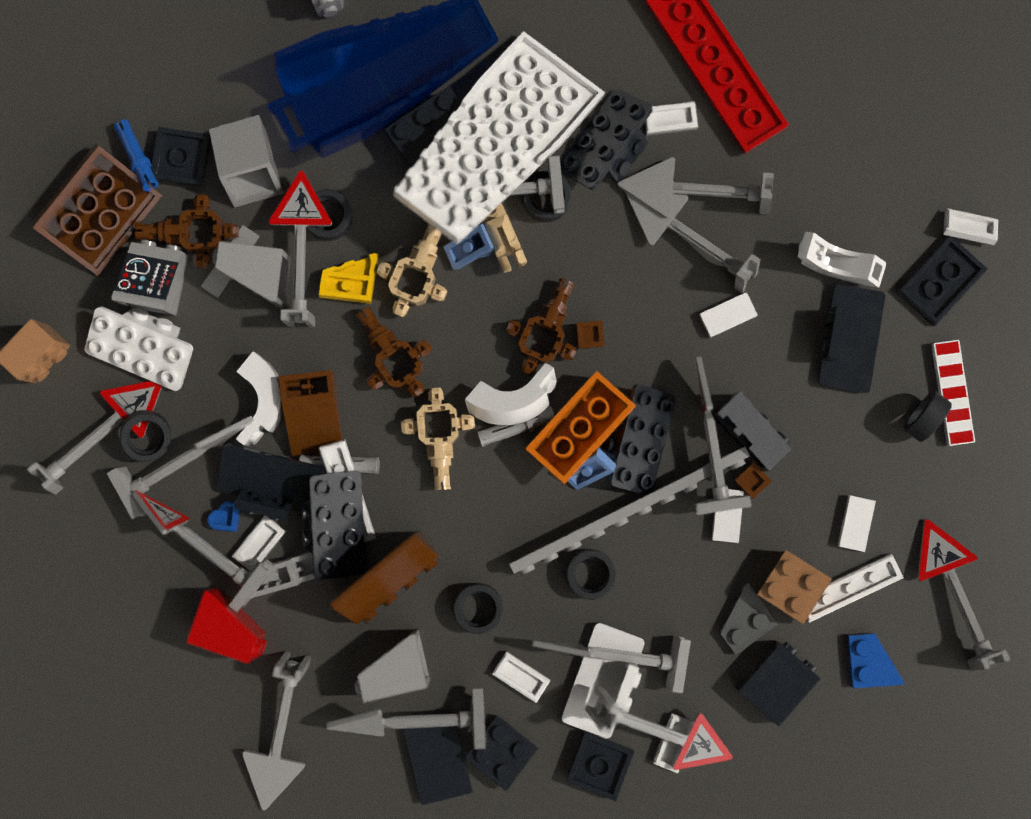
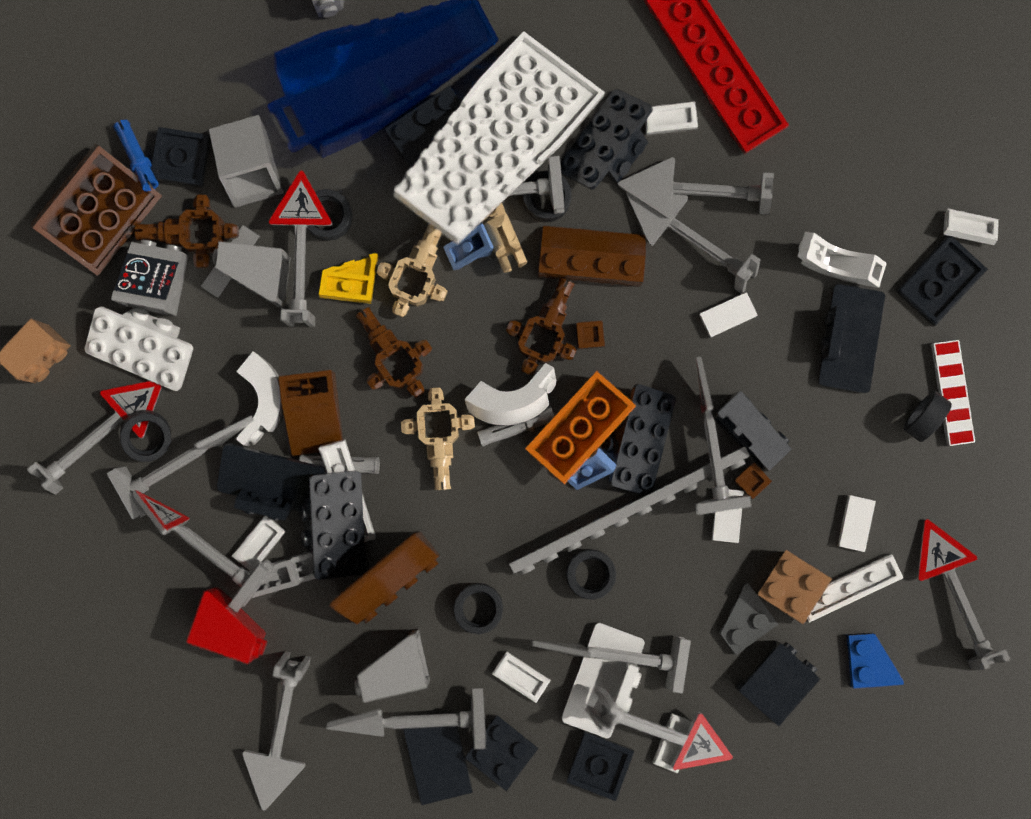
blue tile [207,501,240,532] -> none
none -> reddish brown slope [538,226,646,287]

